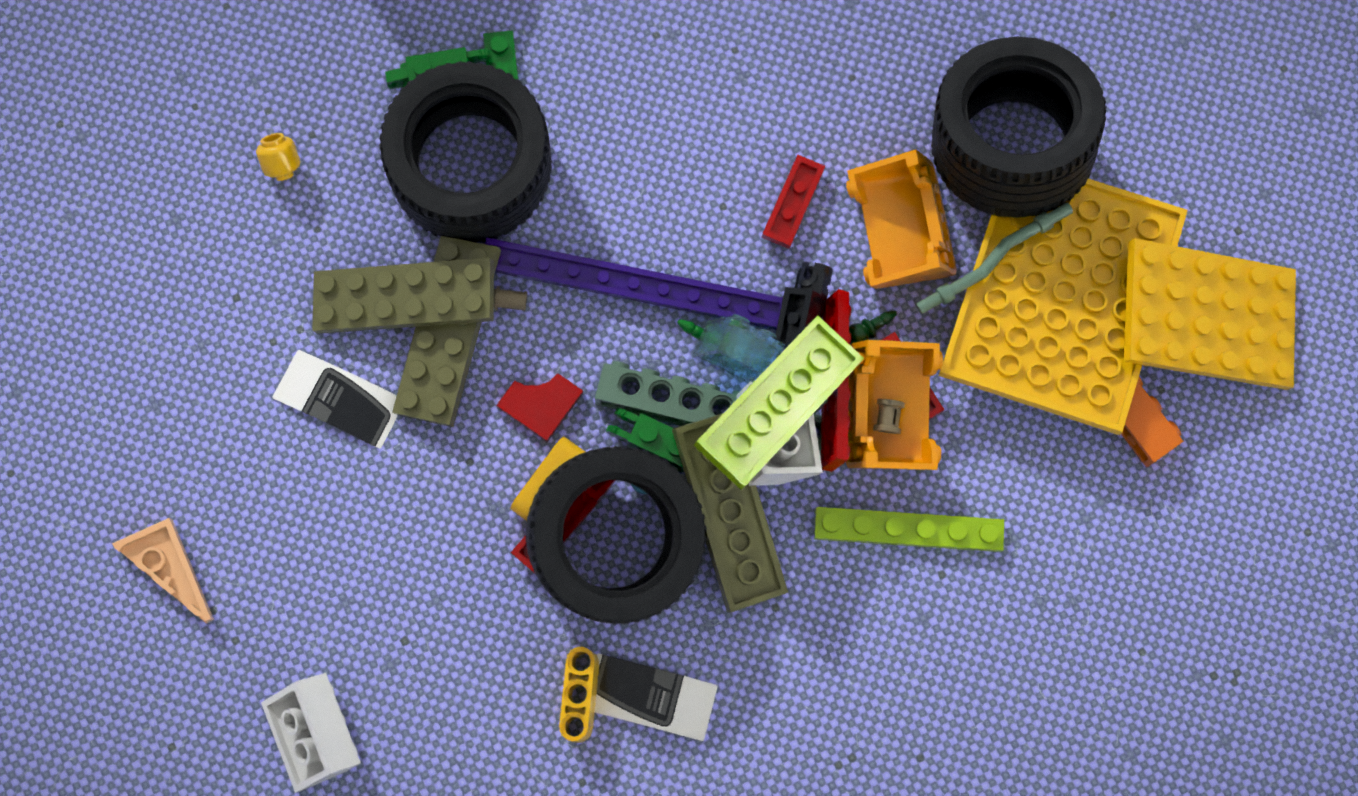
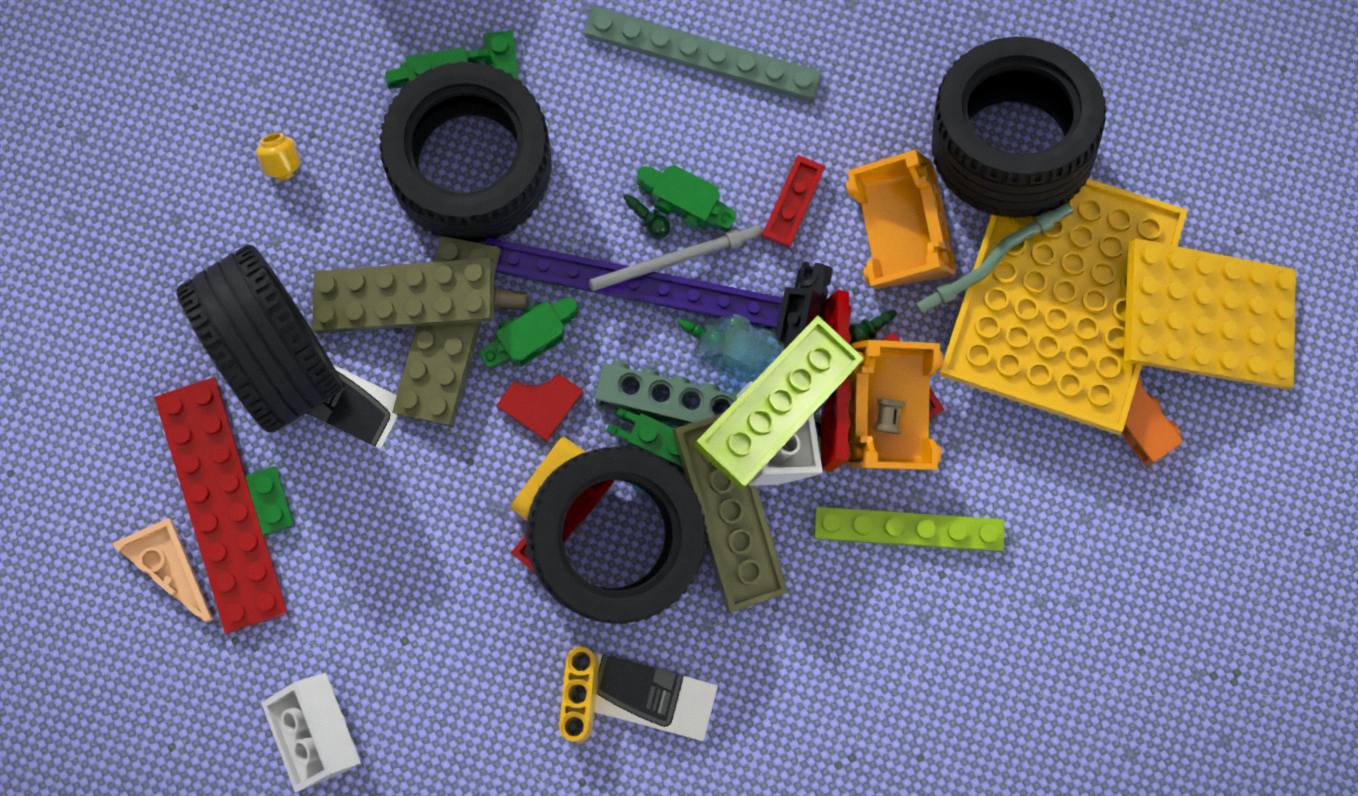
none -> red plate [154,377,289,634]
none -> black tyre [176,245,343,432]
none -> green plate [245,466,295,536]
none -> green hinge [479,296,579,370]
none -> sand green plate [584,6,821,102]
none -> light grey bar [589,225,763,291]
none -> dark green bar [623,194,670,239]
none -> green hinge [637,165,737,232]

